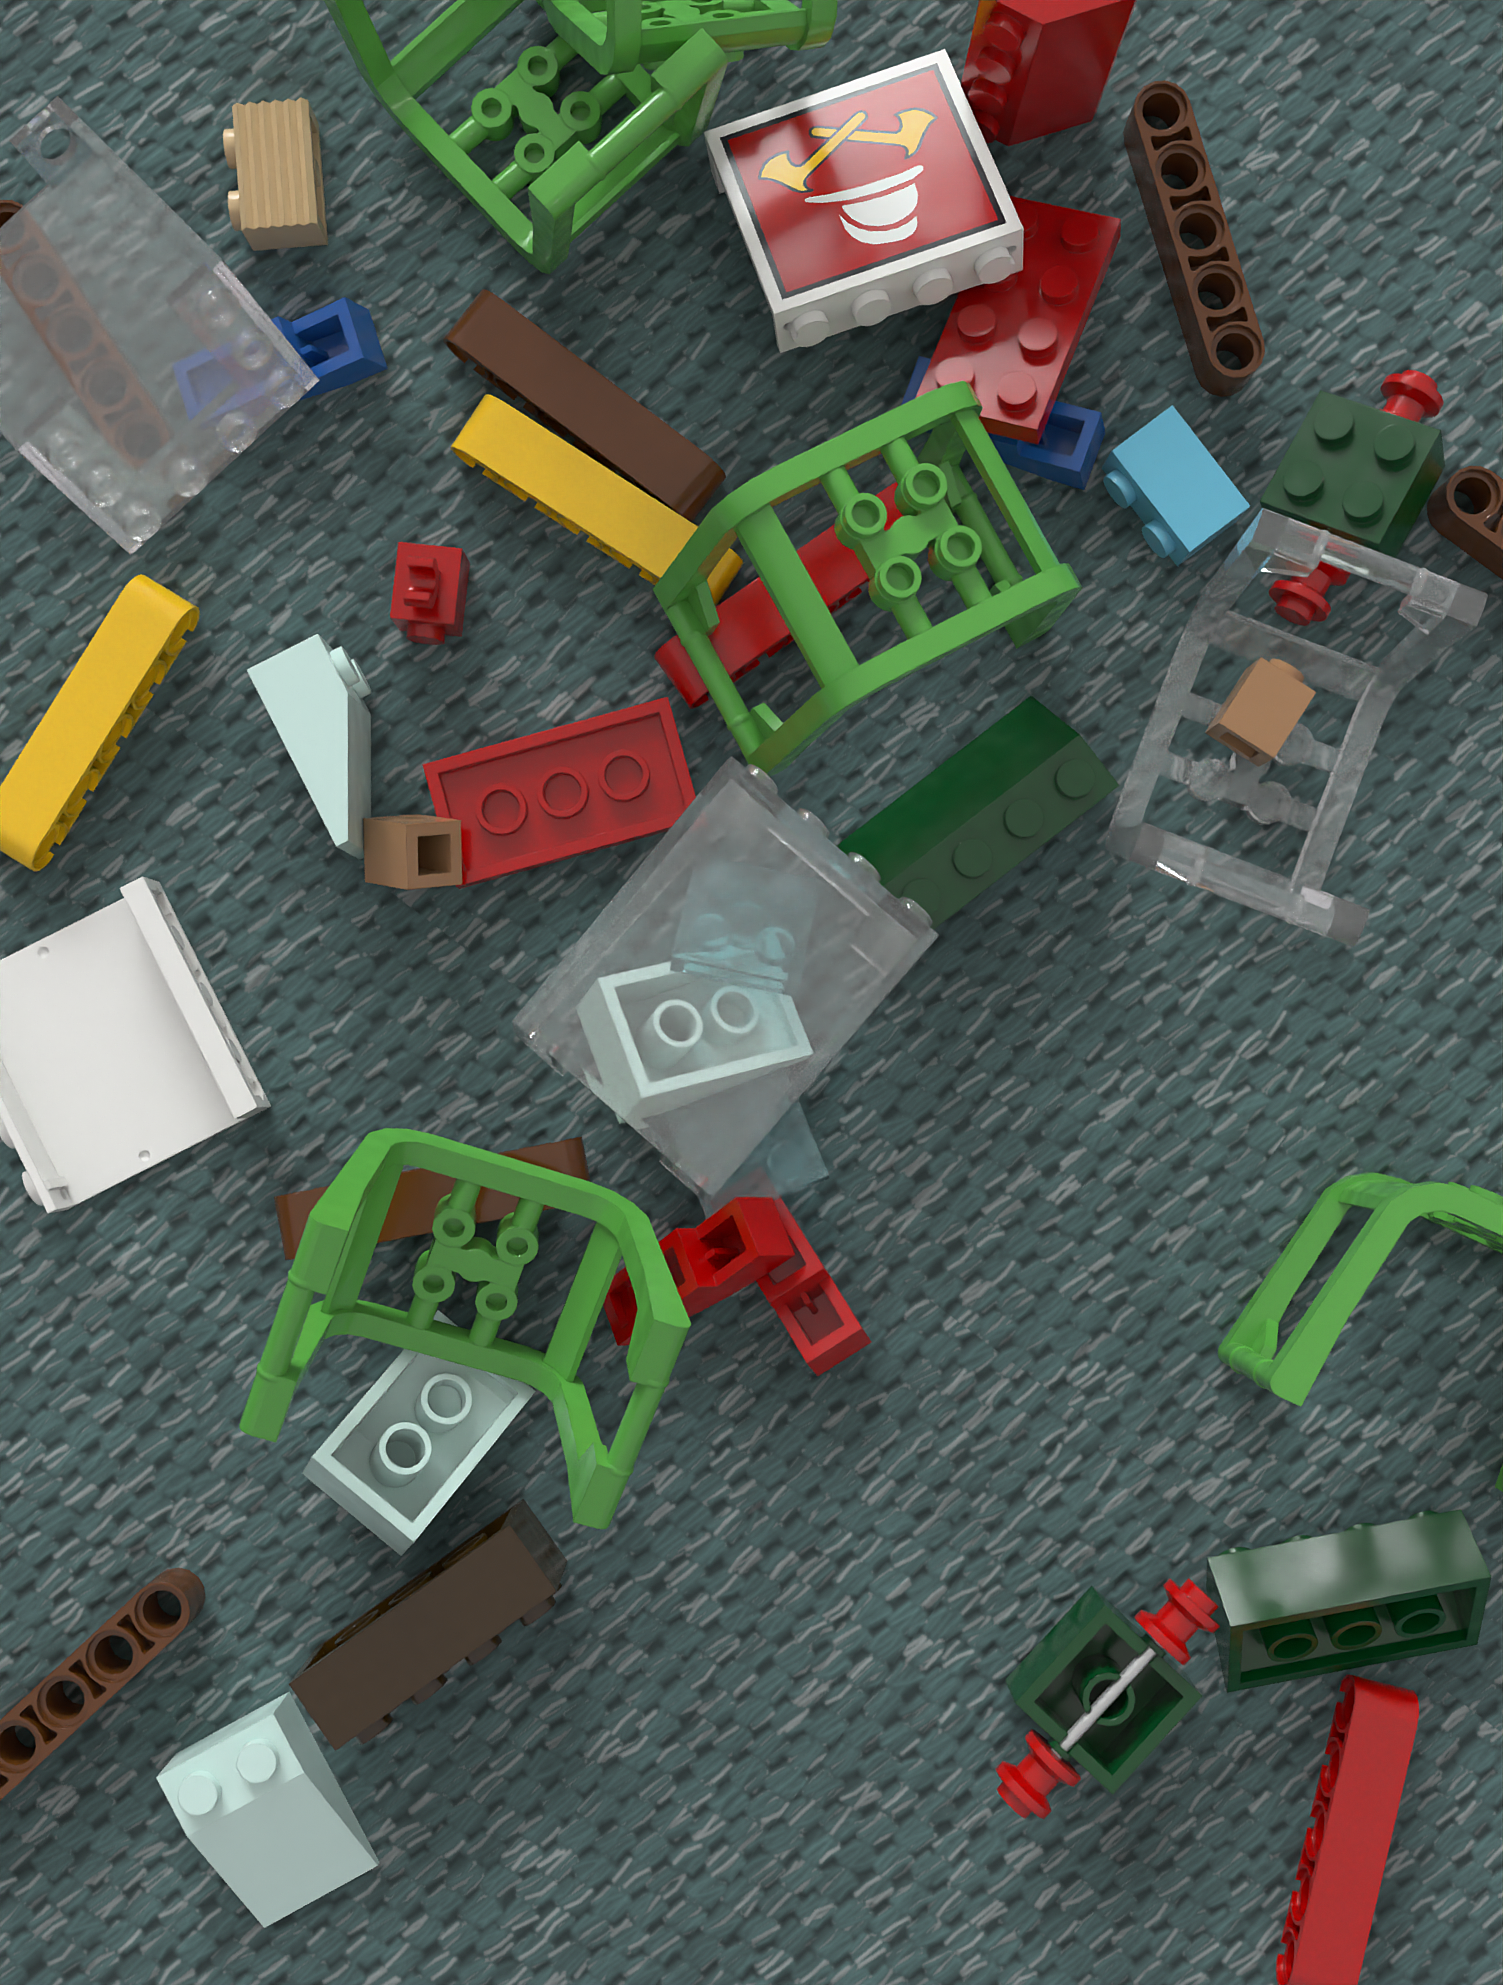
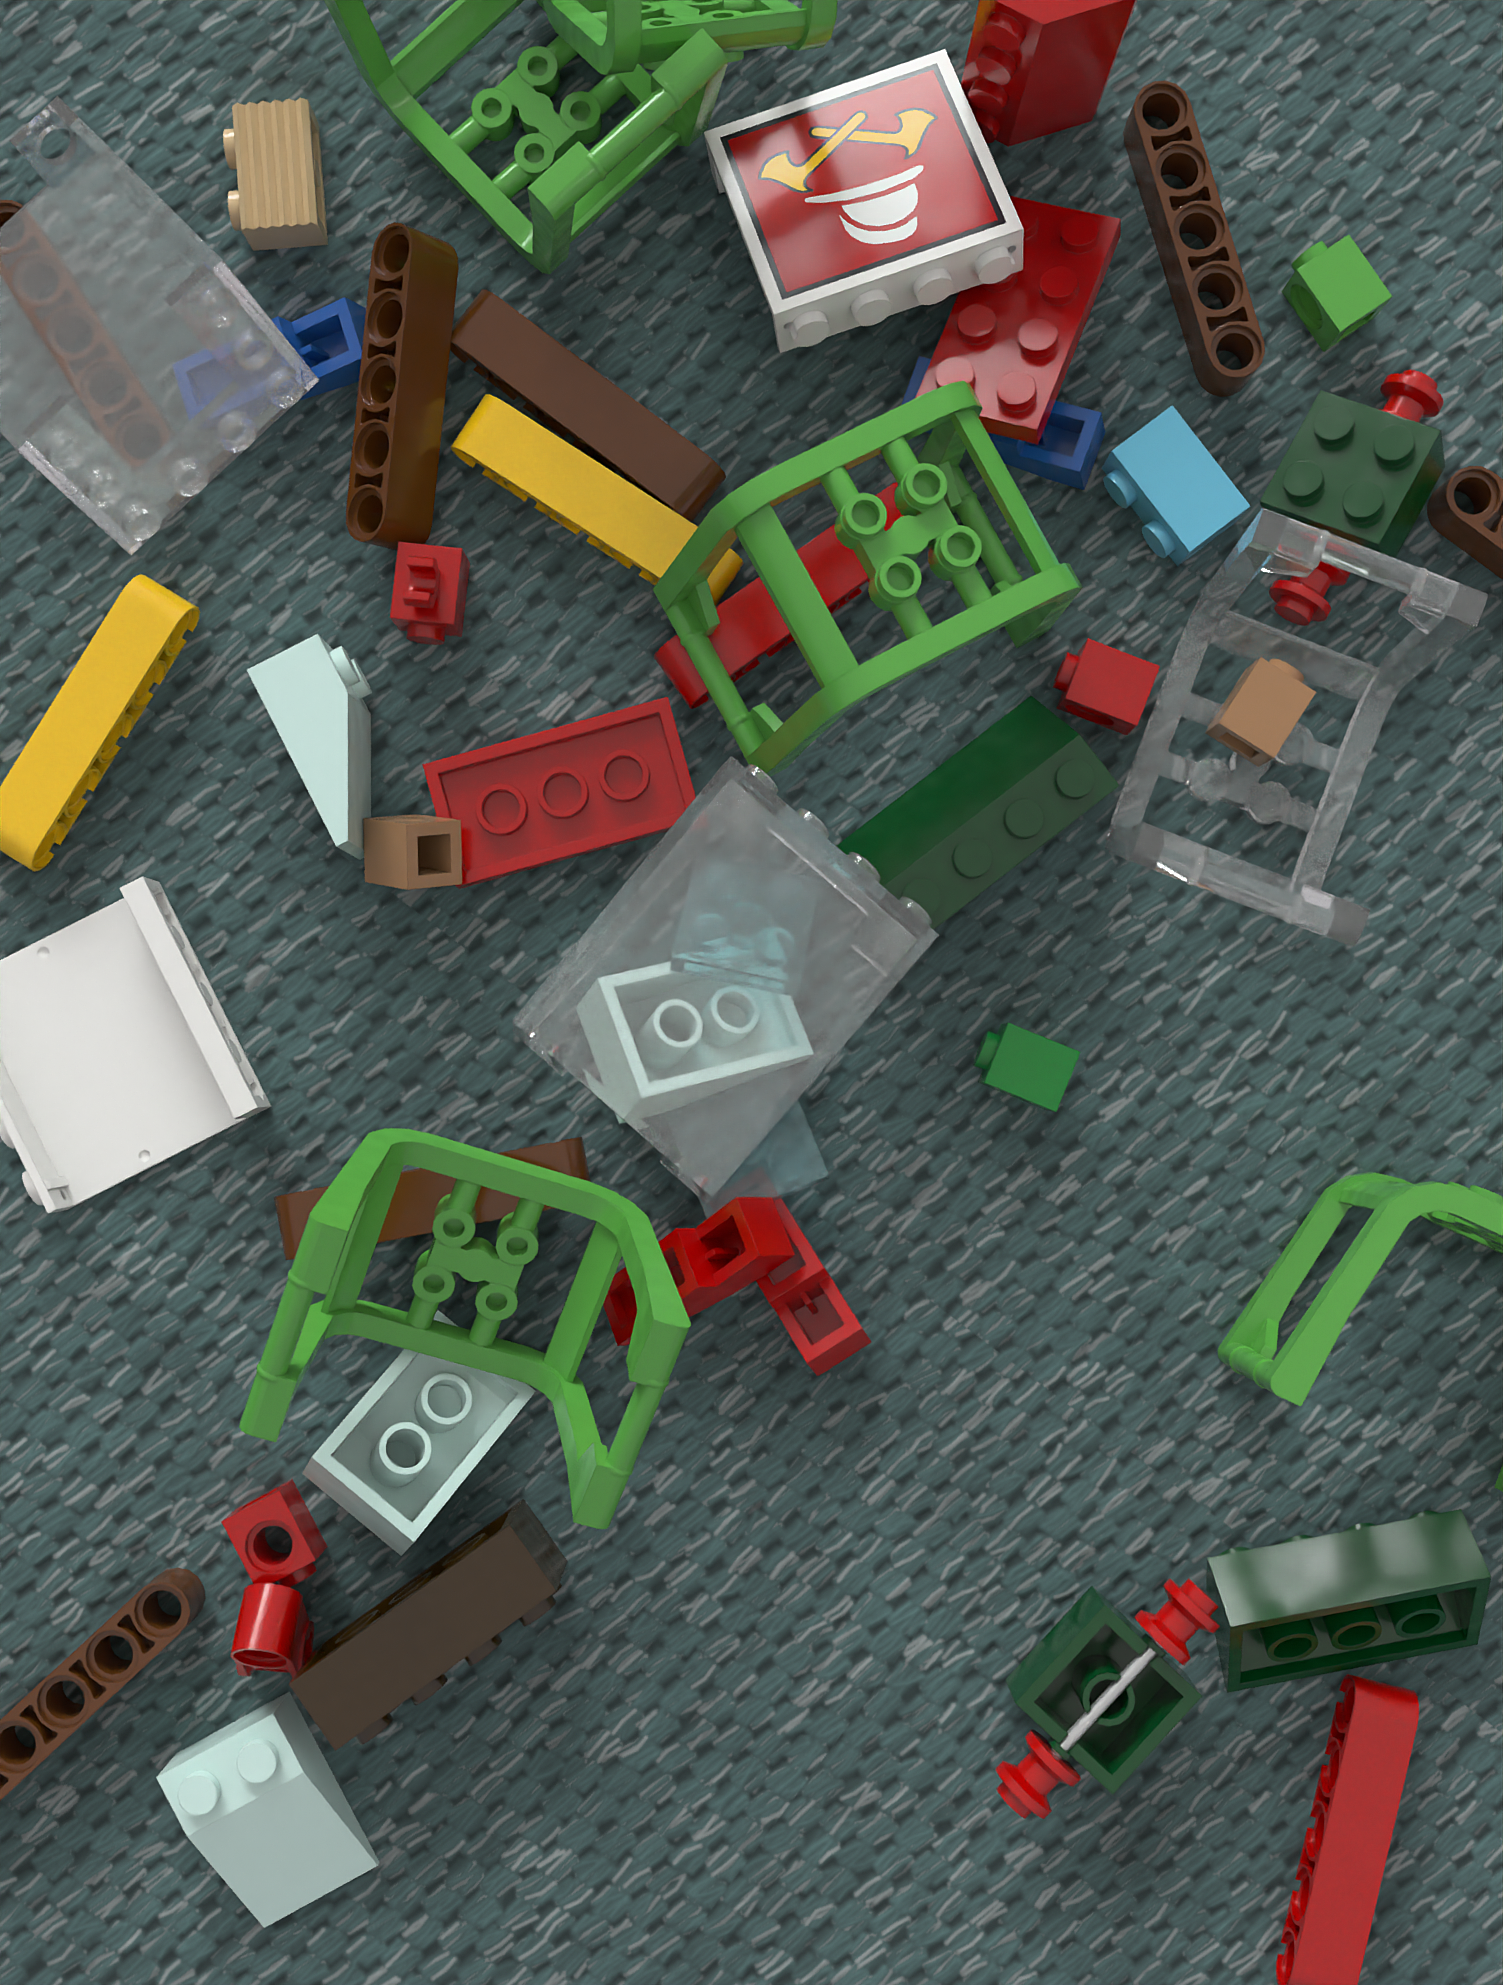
none -> red brick [221,1479,328,1588]
none -> red piece [230,1583,314,1678]
none -> reddish brown beam [346,222,458,551]
none -> green brick [973,1023,1080,1112]
none -> red brick [1053,638,1160,735]
none -> bright green brick [1281,234,1393,352]

